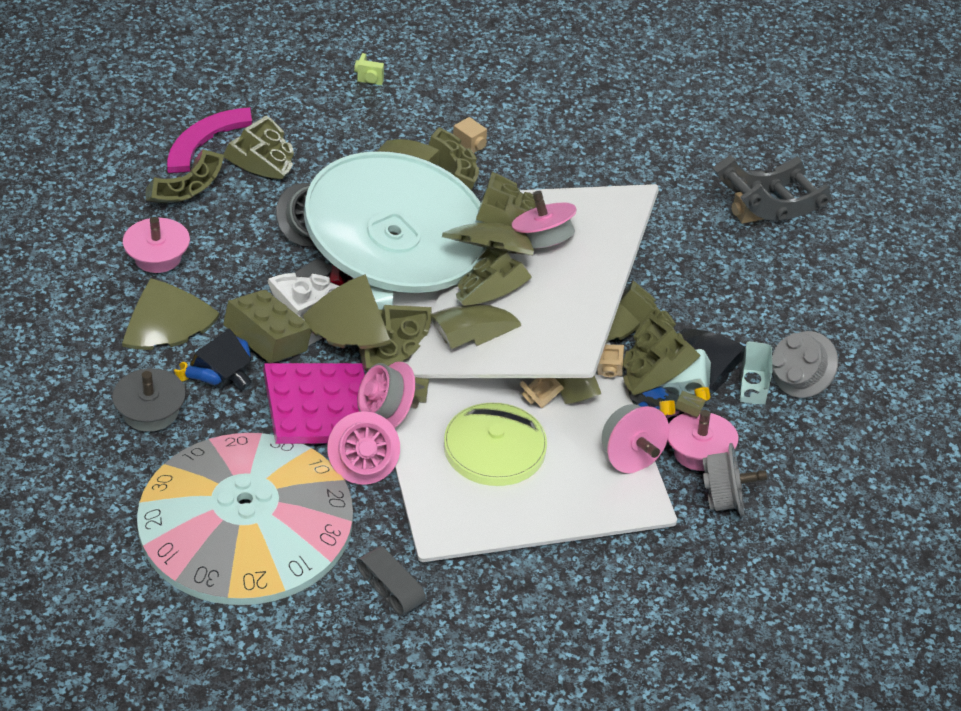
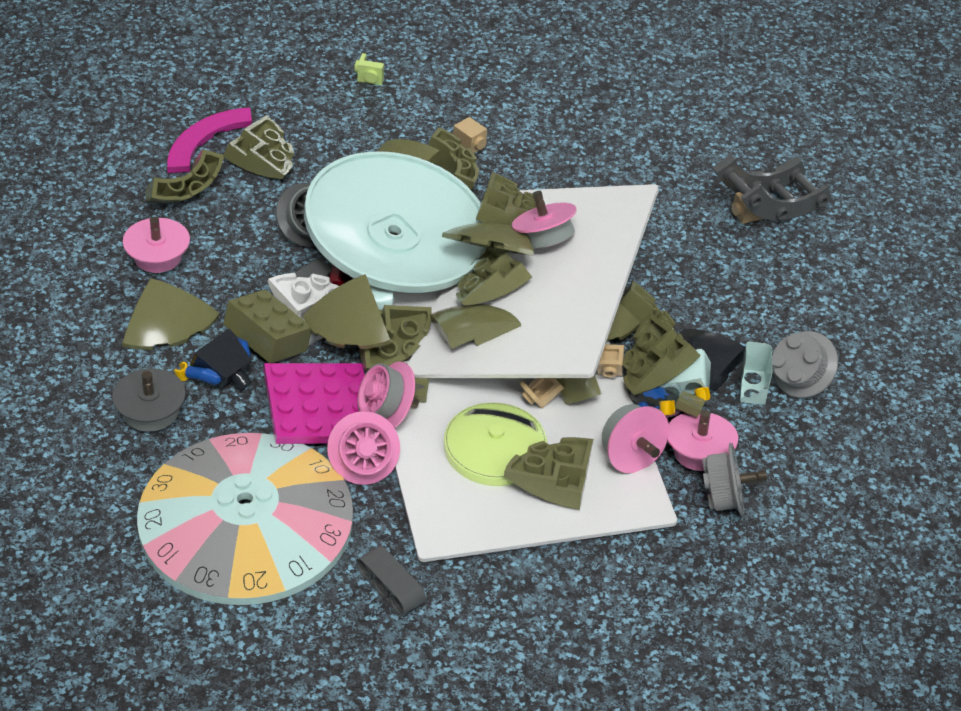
none -> olive brick [504,437,594,510]

